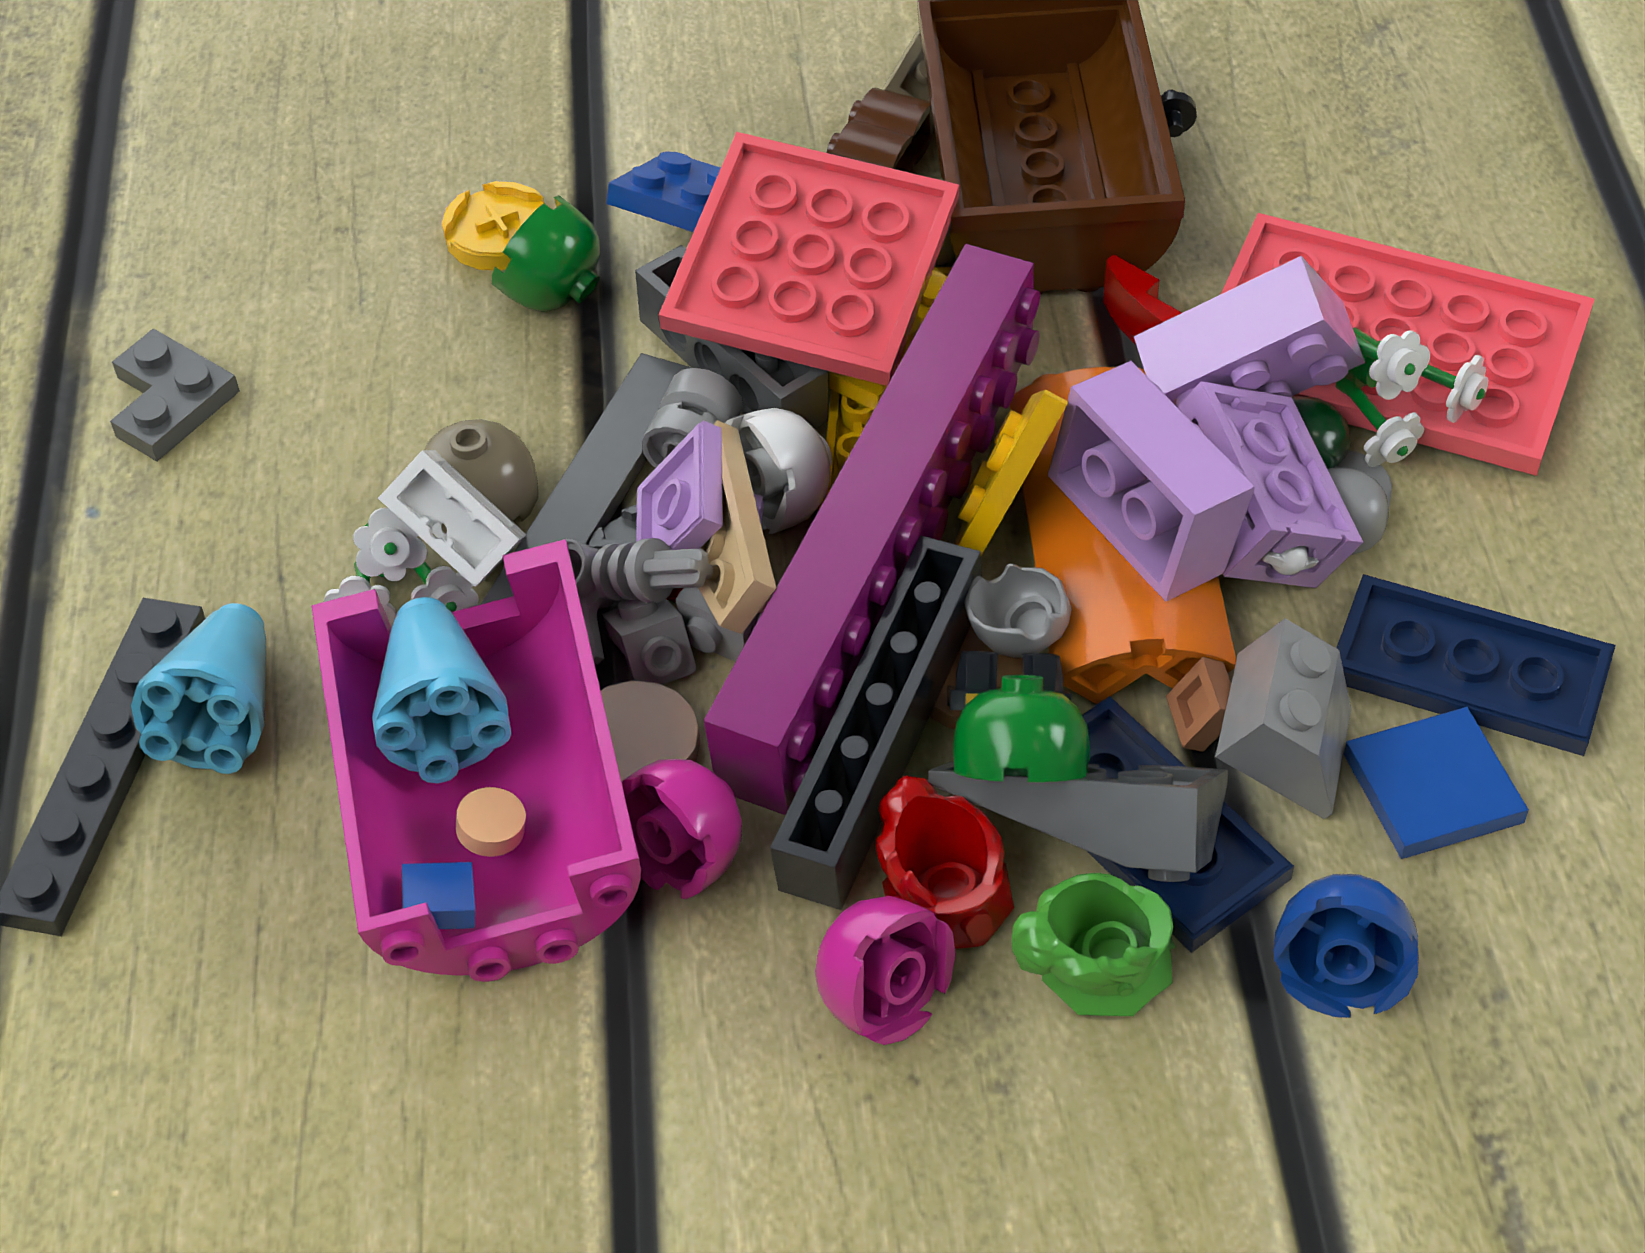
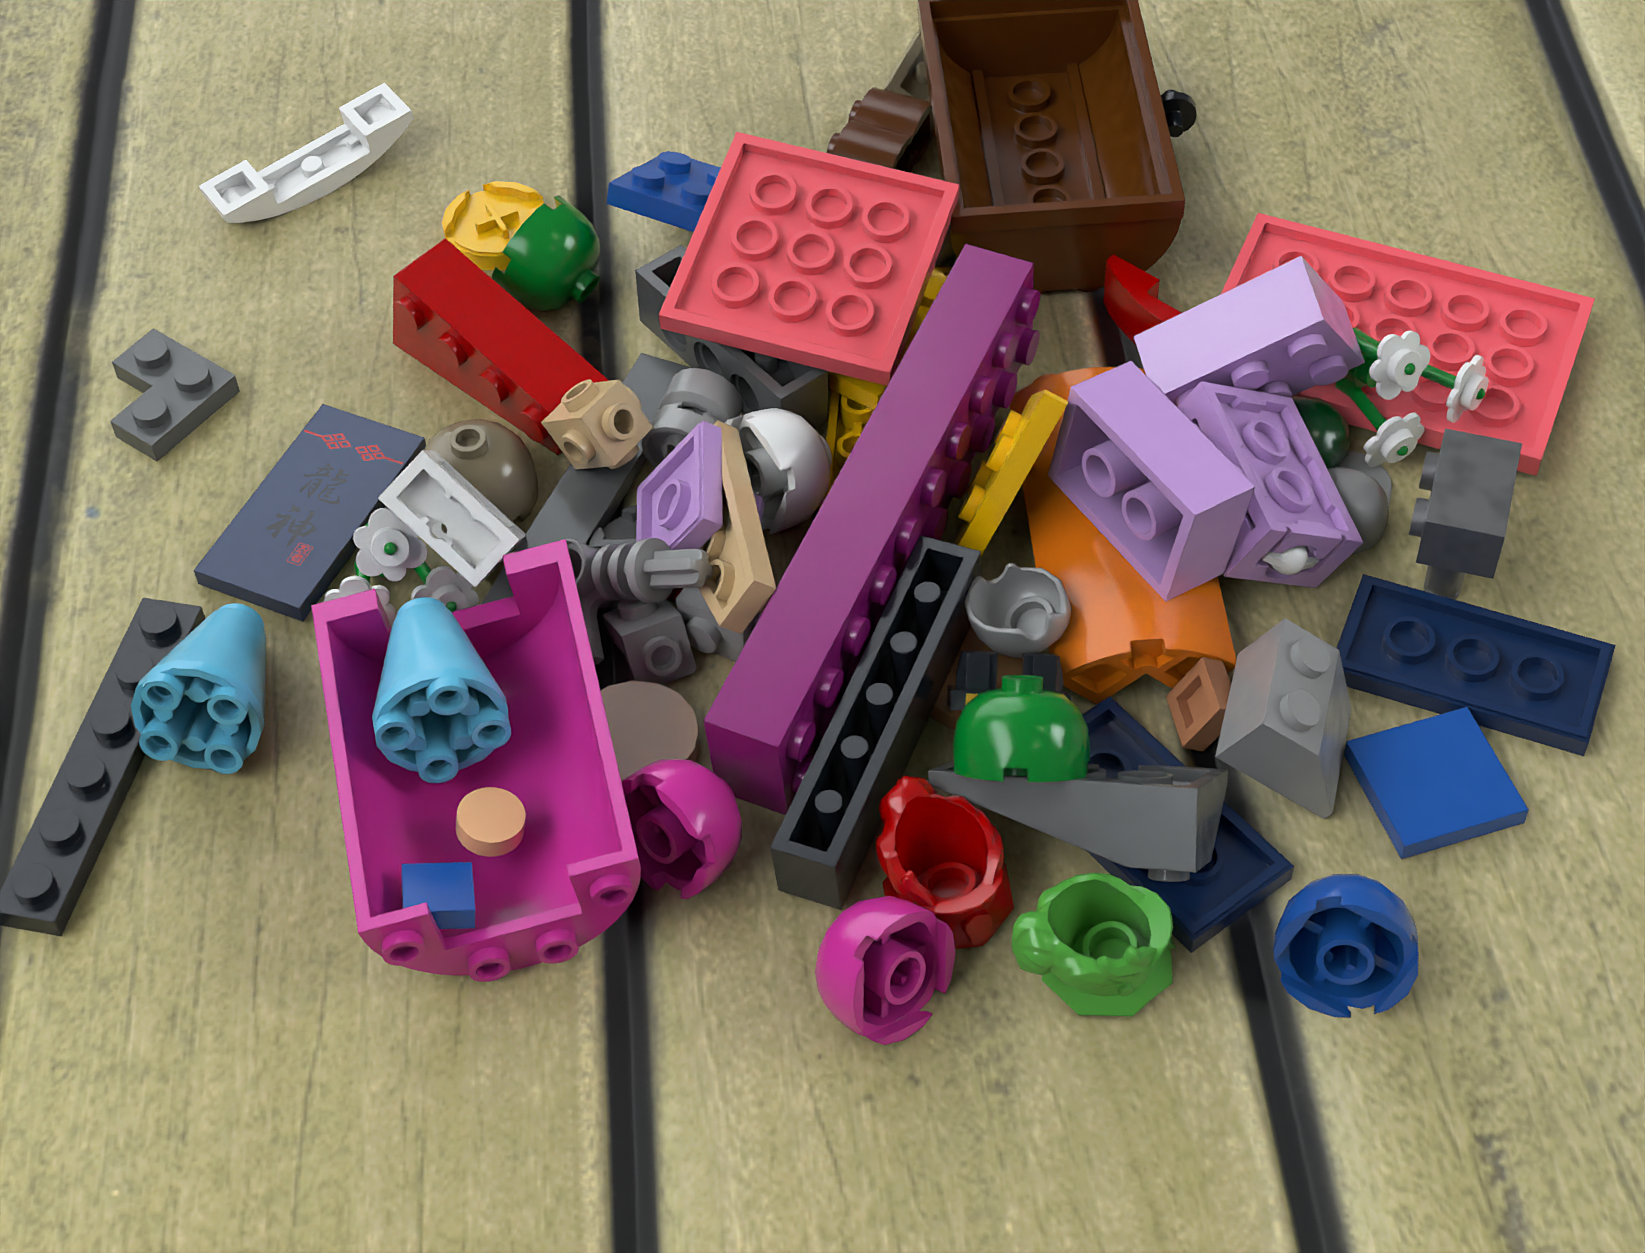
none -> dark blue tile [193,404,426,622]
none -> white slope [199,83,414,223]
none -> red wedge [393,238,609,456]
none -> tan brick [541,379,653,470]
none -> flat silver brick [1409,428,1522,600]

